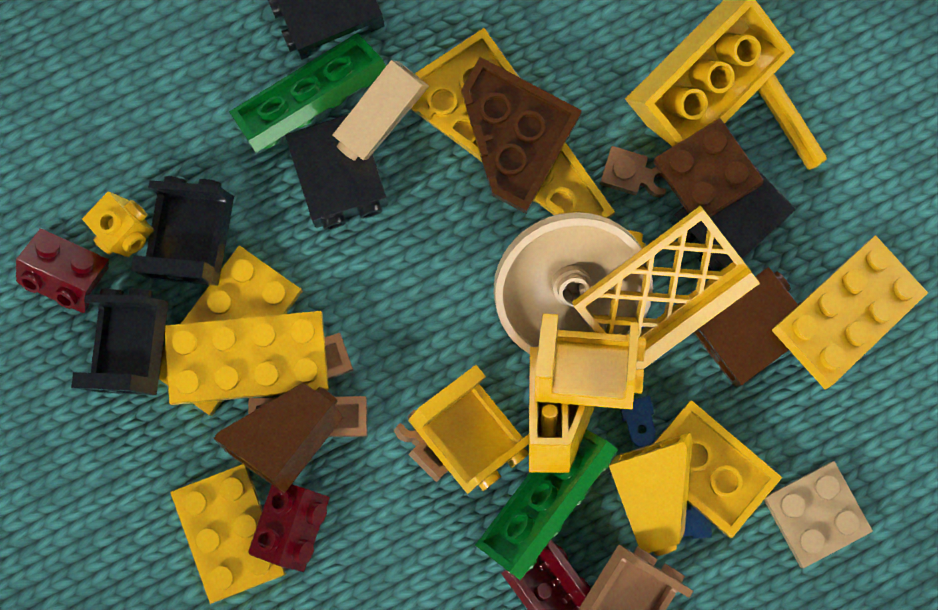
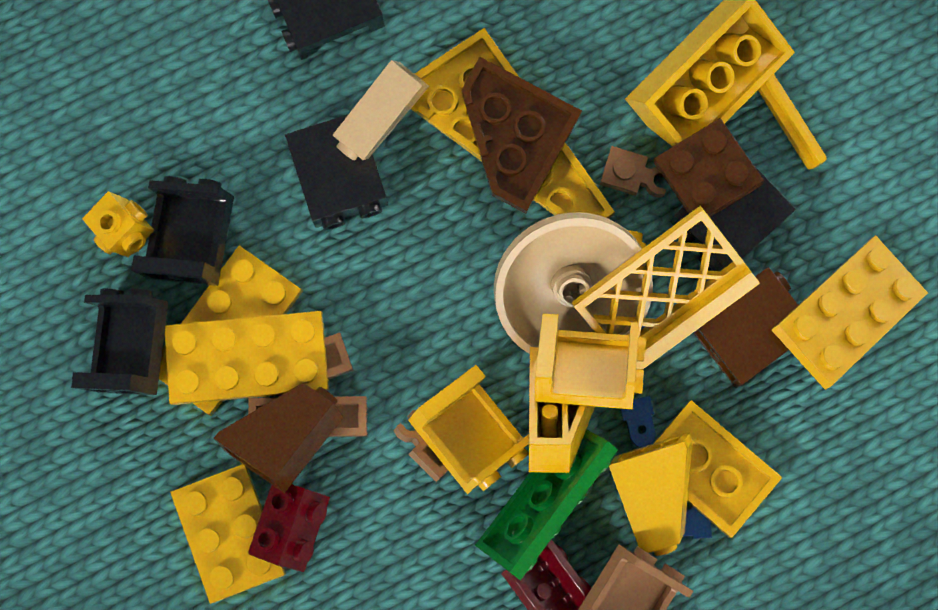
dark red bracket [16,228,109,313] -> none
green plate [229,33,386,153] -> none
tan plate [764,461,873,568] -> none

